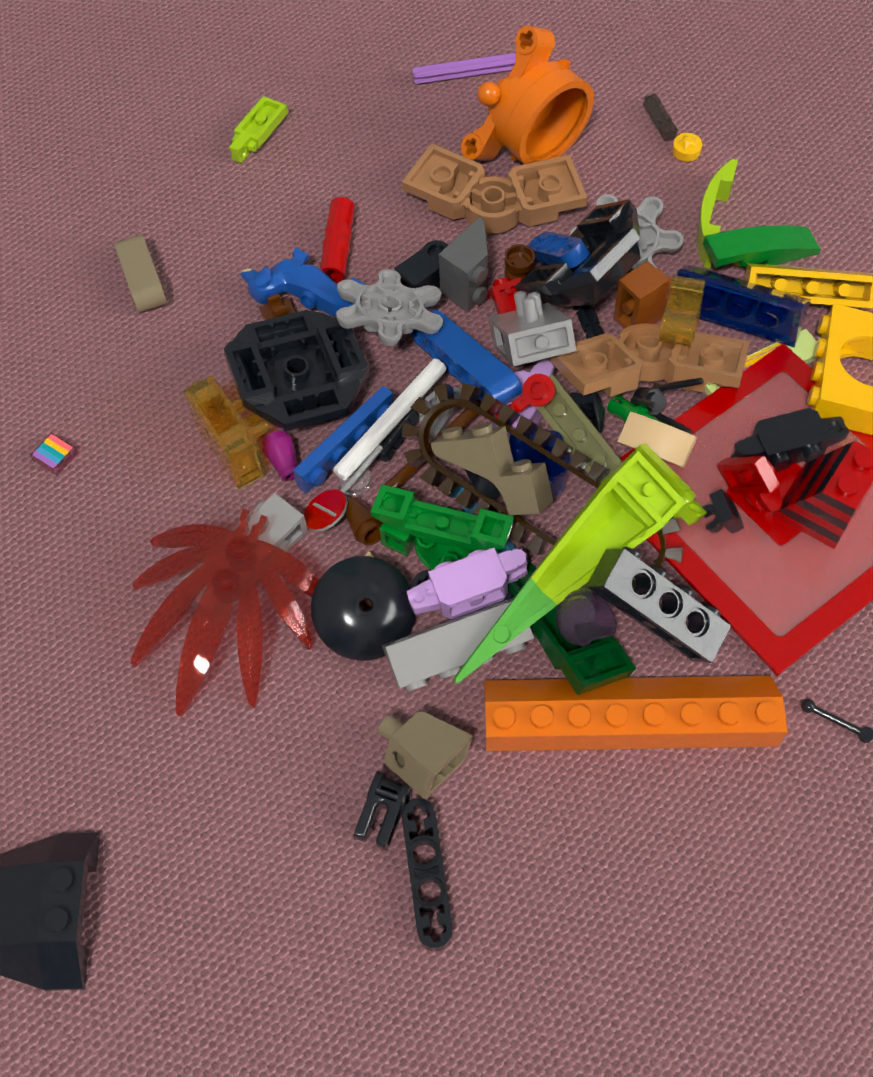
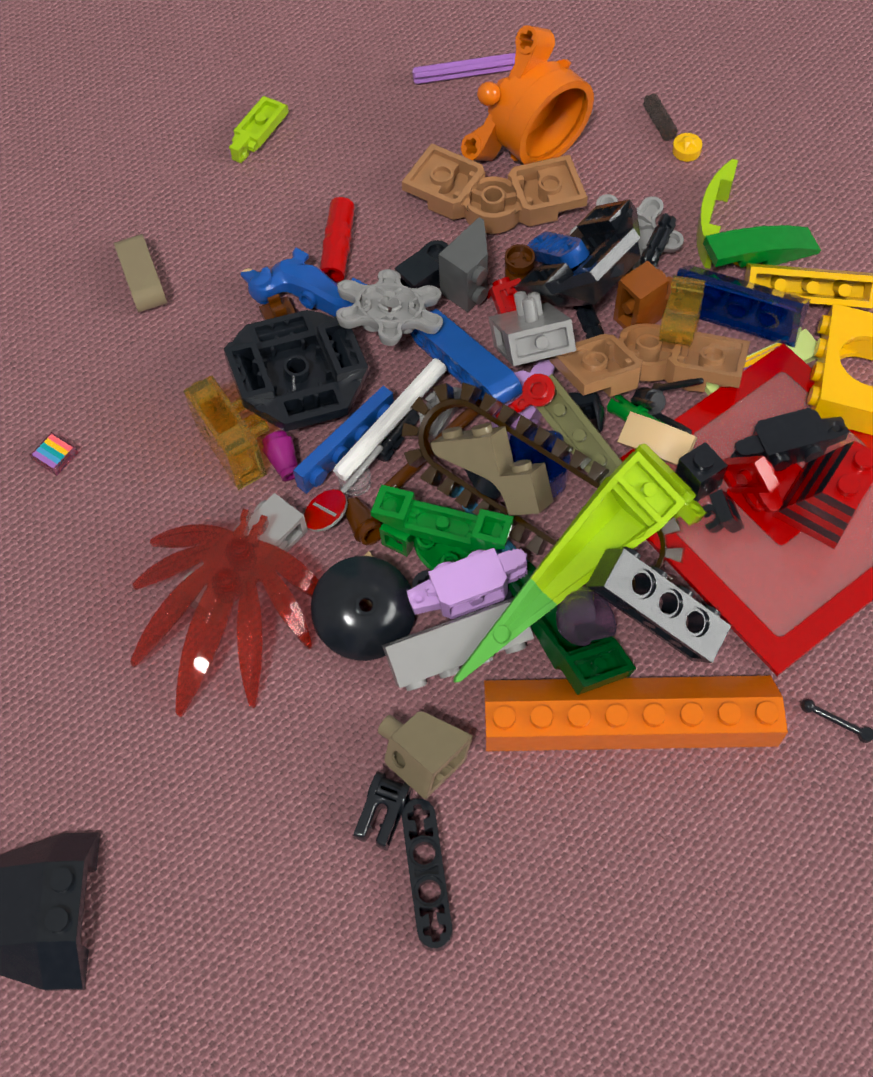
none -> black axle [640,213,676,267]
none -> black brick [675,442,728,501]

